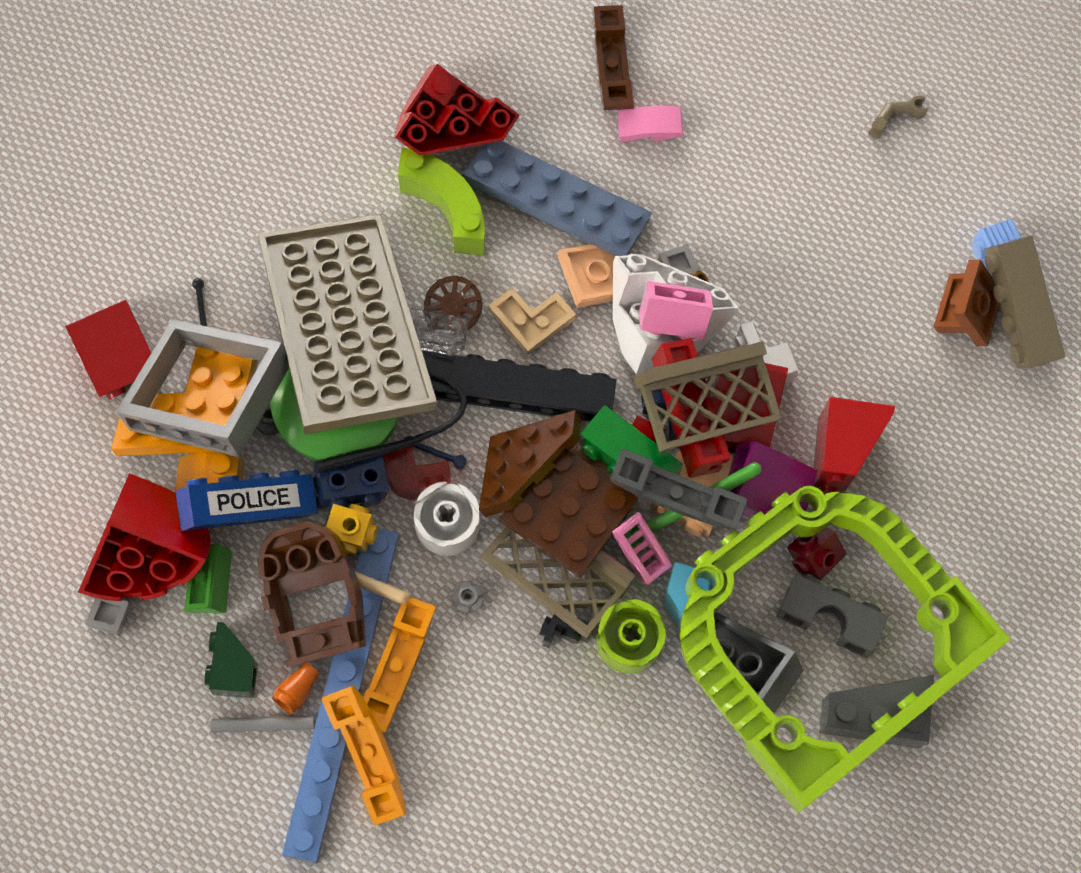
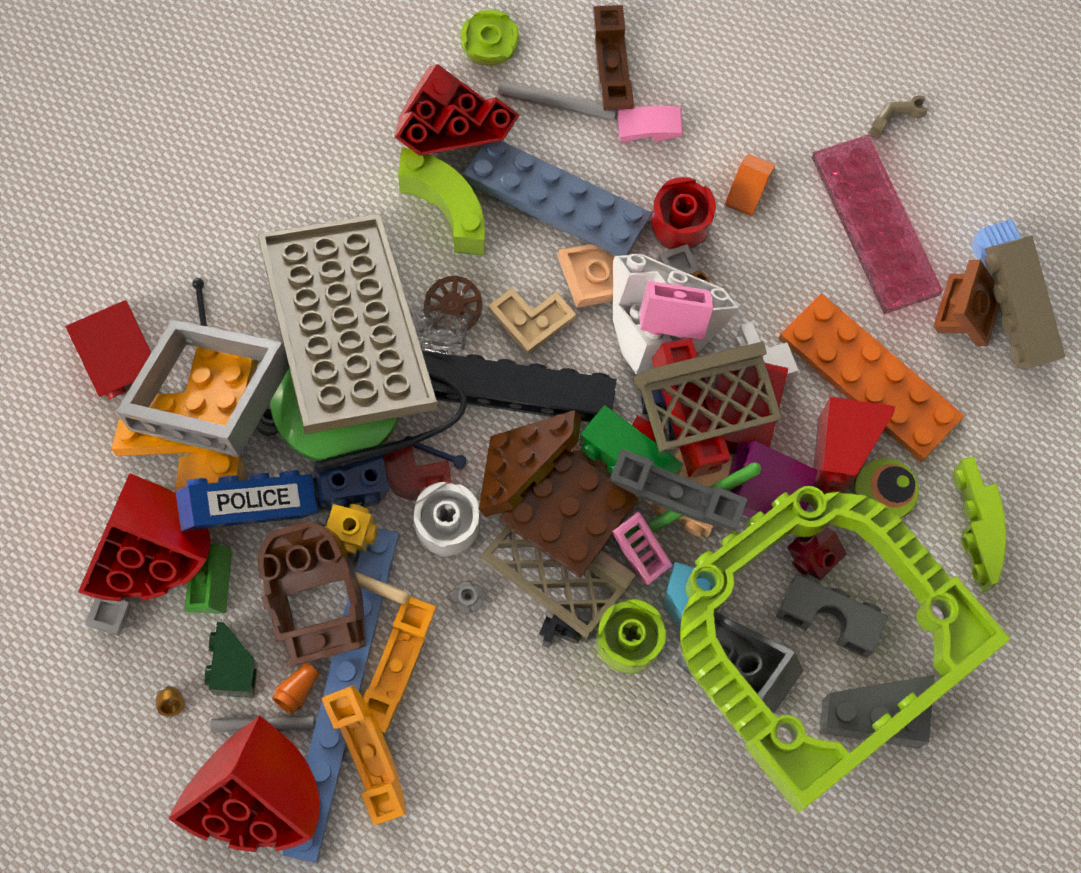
none -> pearl gold hinge [155,686,185,716]
none -> red brick [168,715,320,852]
none -> lime tile [460,9,519,66]
none -> light grey bar [498,82,616,120]
none -> red brick [650,177,716,249]
none -> orange slope [724,154,776,216]
none -> orange plate [779,293,965,463]
none -> clear pink plate [811,134,943,314]
none -> tile [853,458,919,518]
none -> lime slope [953,456,1006,593]

